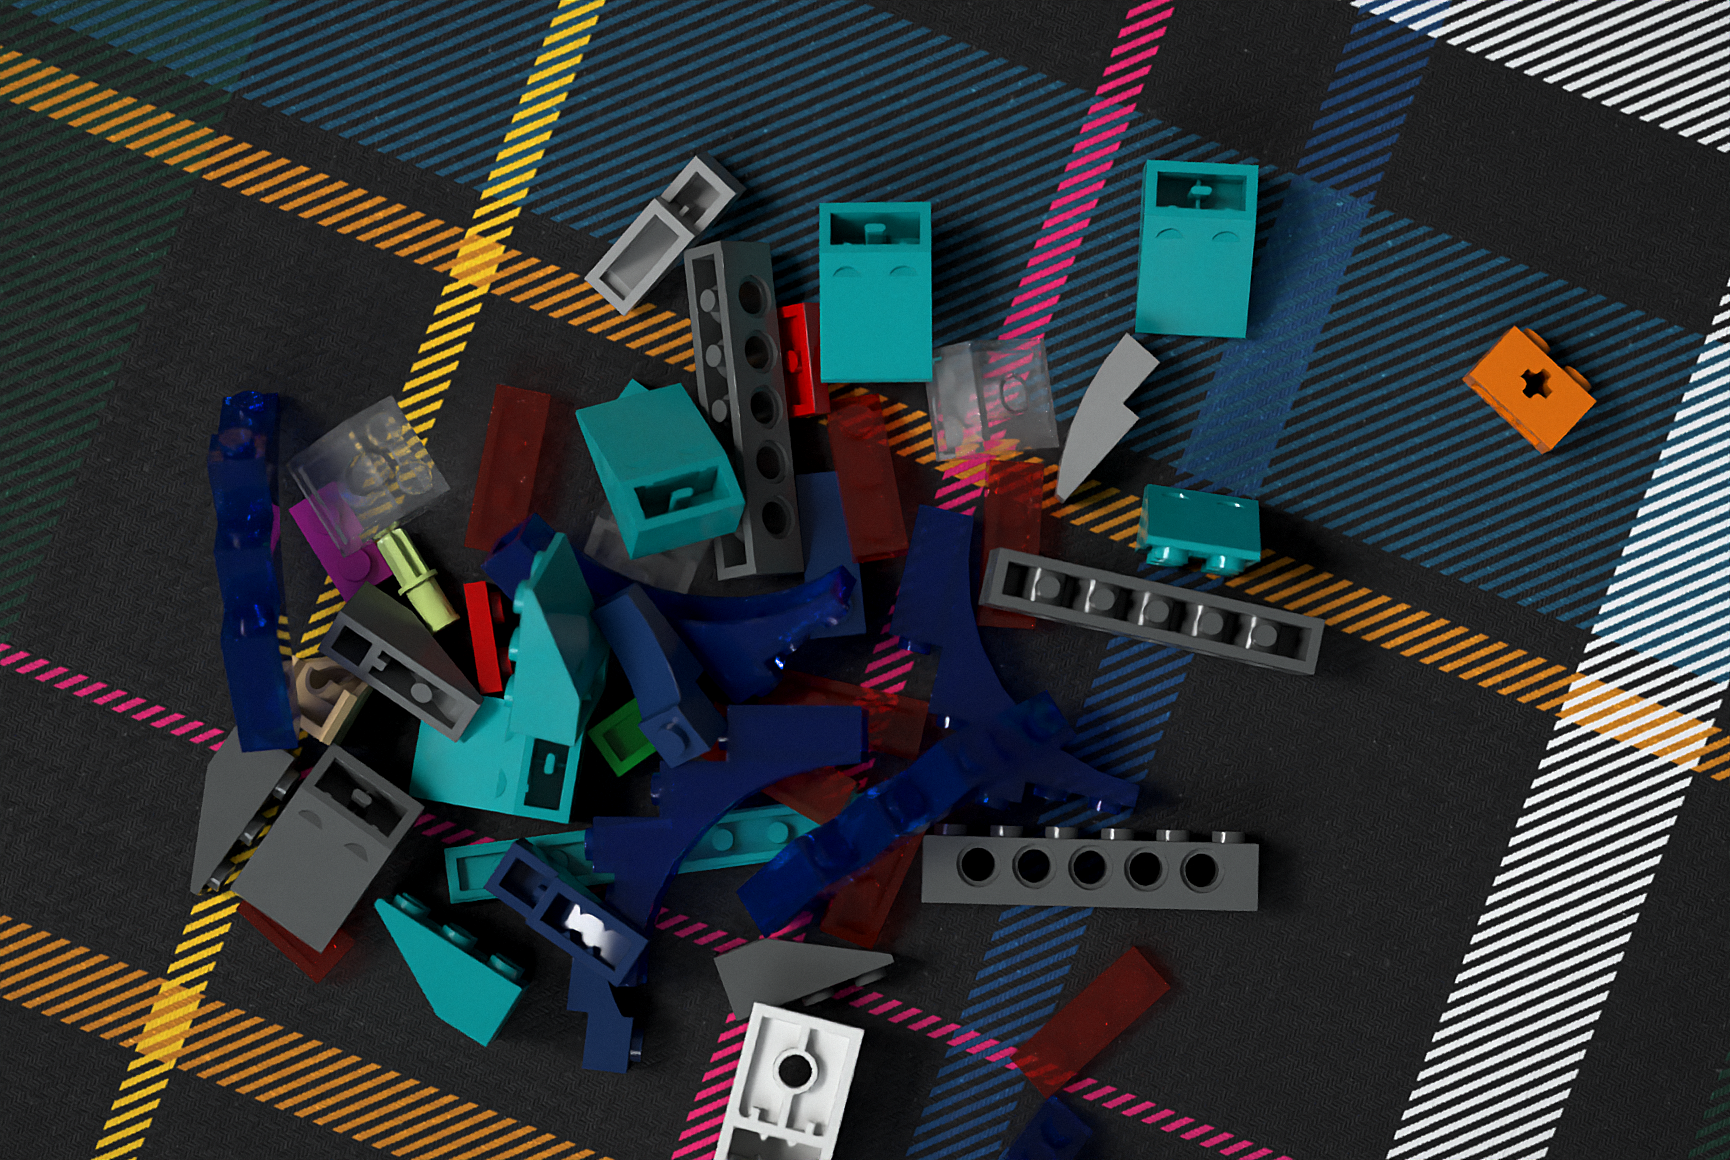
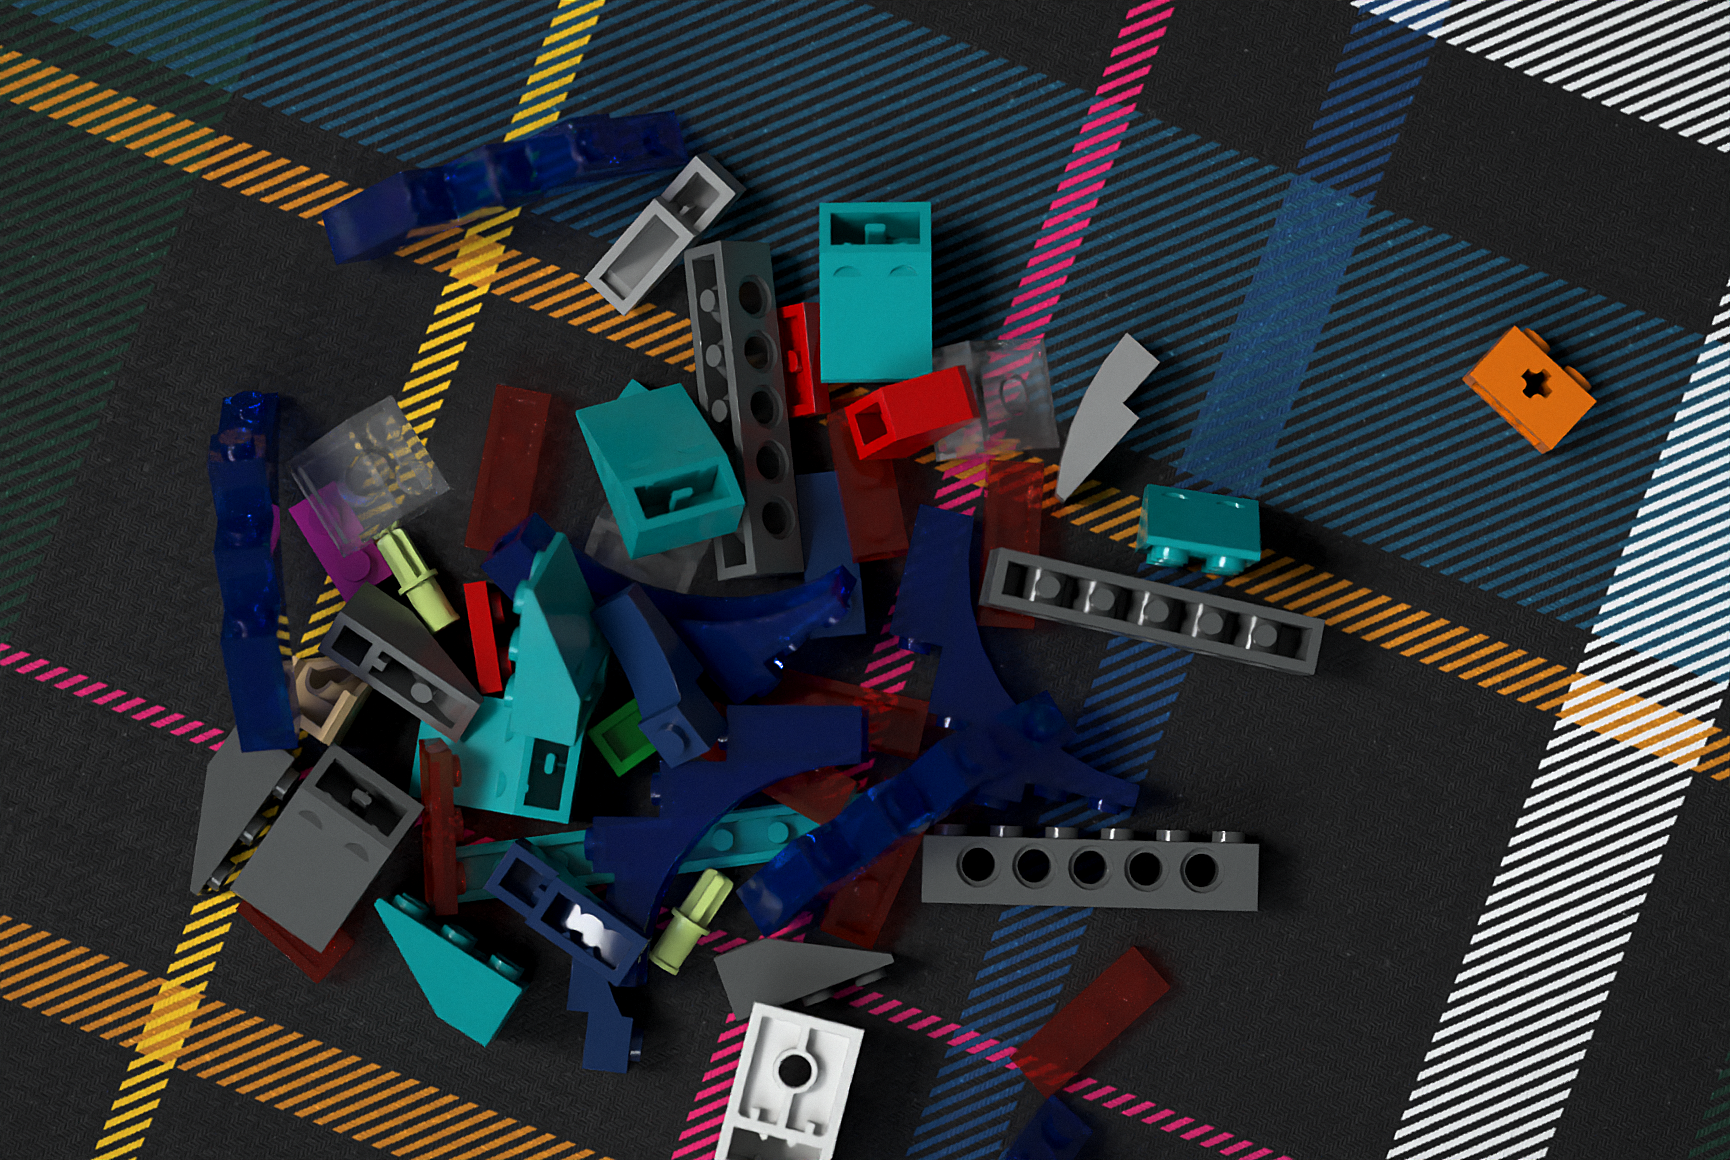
teal slope [1135,160,1259,339] -> none
none -> clear blue arch [321,110,690,265]
none -> clear red plate [419,737,466,916]
none -> yellowish green axle [647,867,734,975]
none -> red slope [844,365,981,460]

